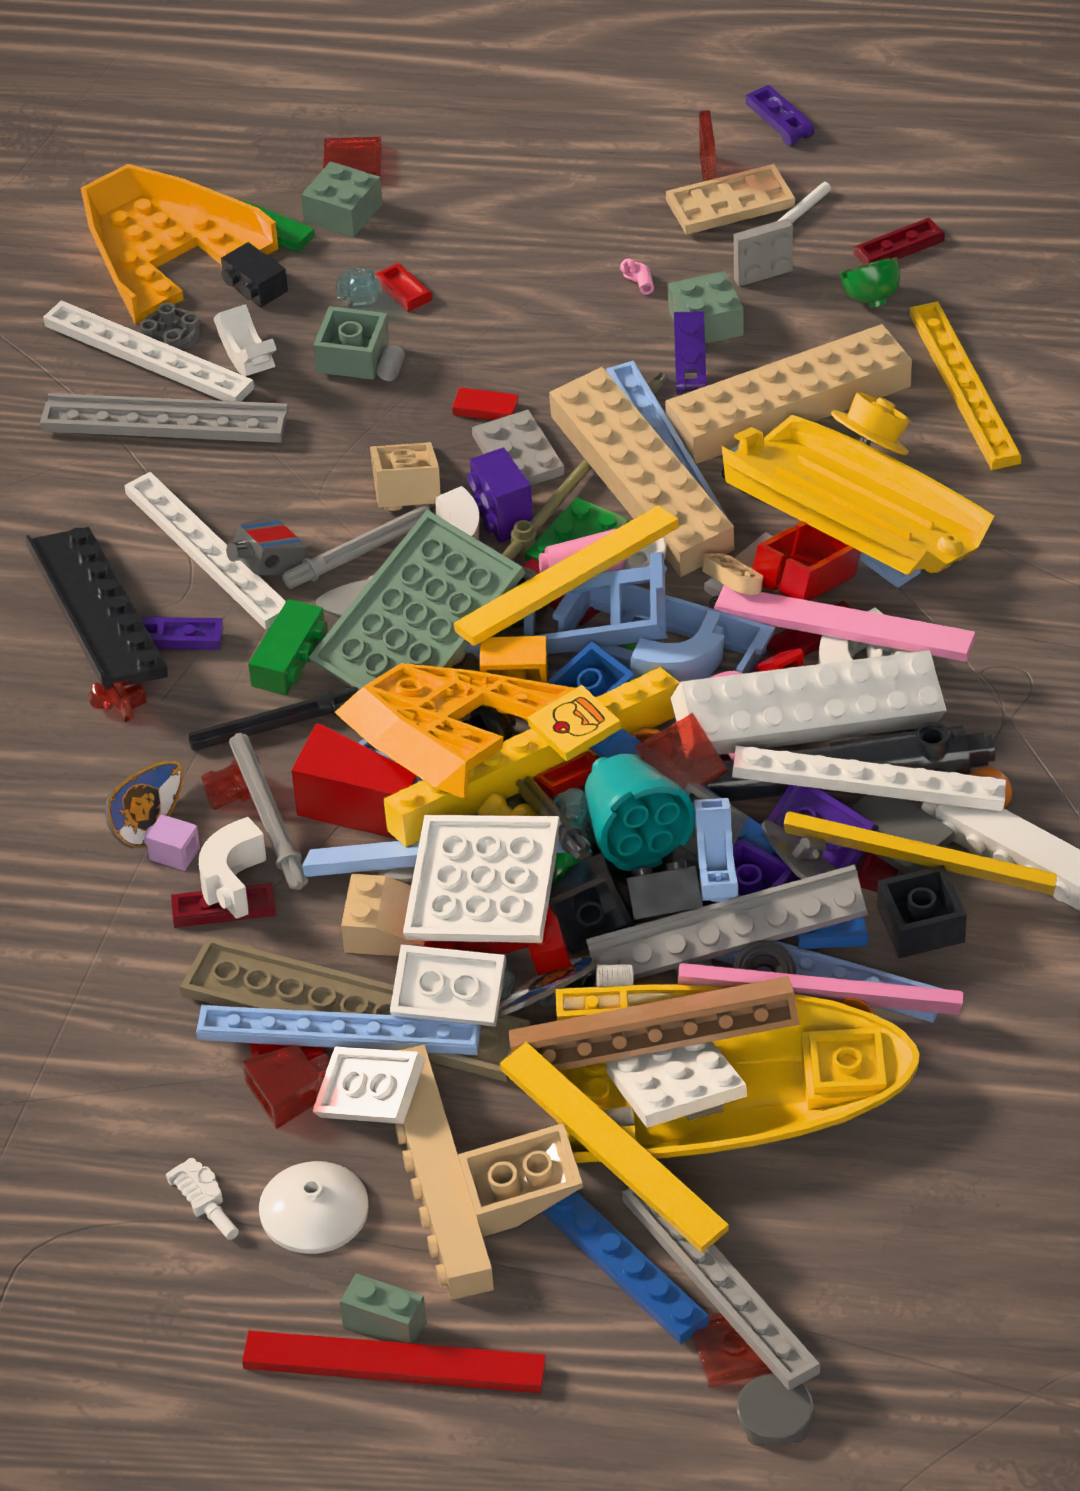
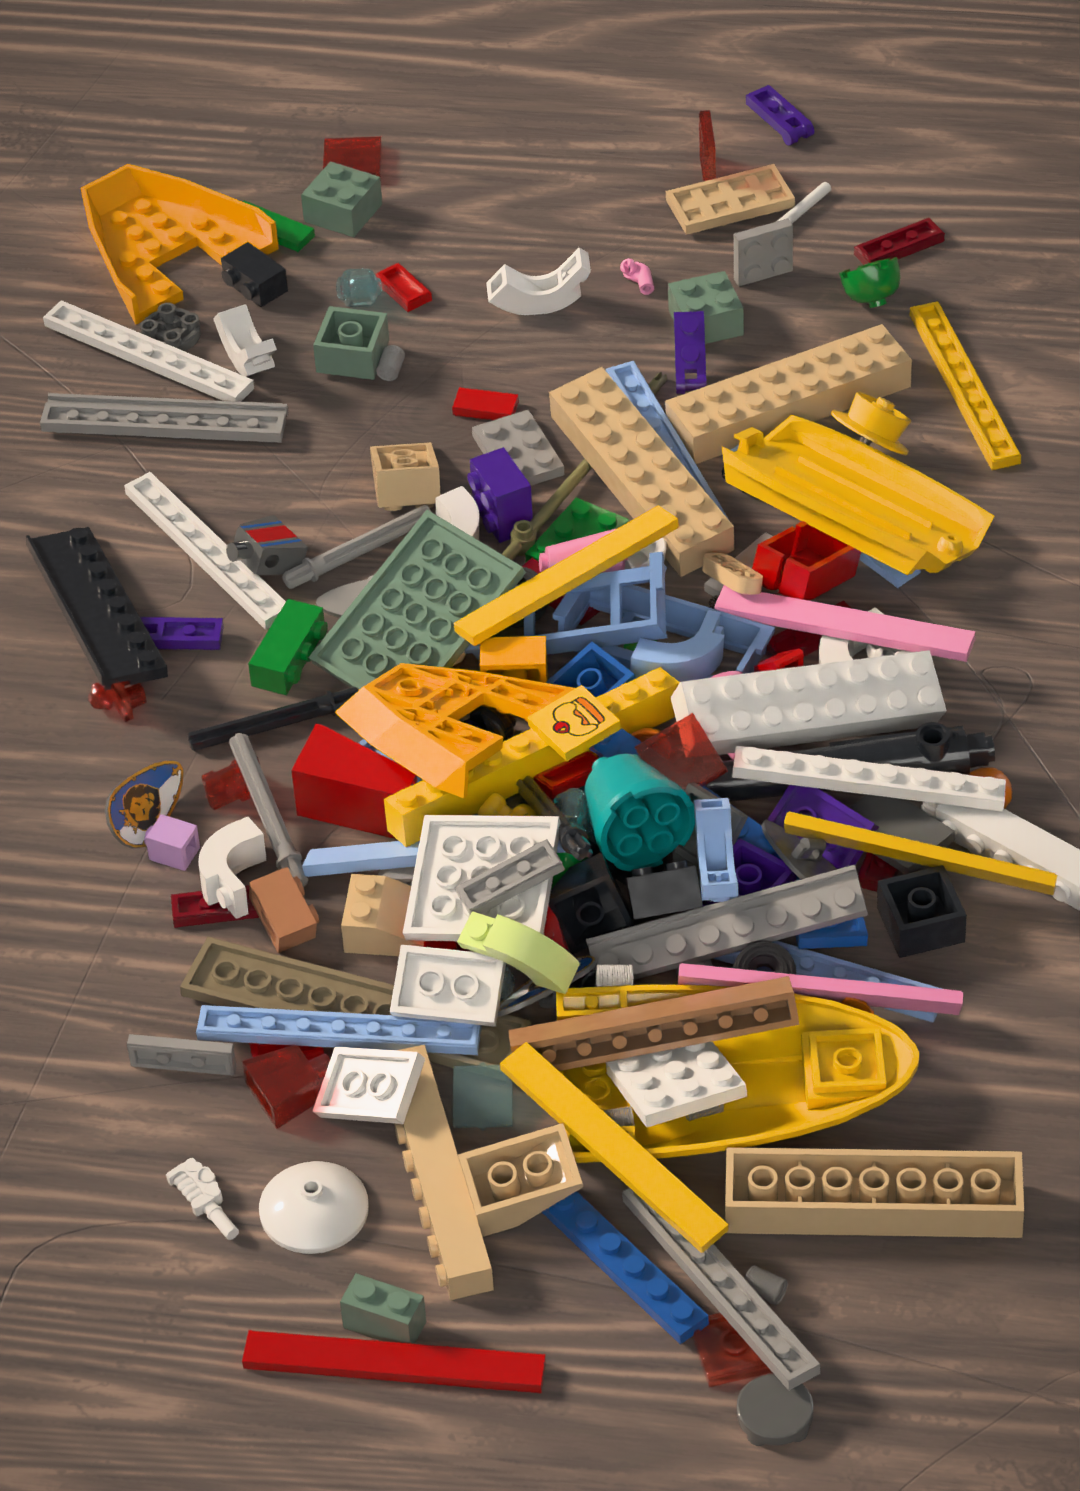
none -> light grey tile [127,1034,237,1075]
none -> nougat brick [249,867,319,953]
none -> clear light blue piece [453,1062,513,1131]
none -> light grey tile [454,839,565,915]
none -> yellowish green arch [457,911,580,994]
none -> white arch [486,248,591,315]
none -> tan brick [725,1148,1024,1238]
none -> light grey piece [744,1265,788,1305]

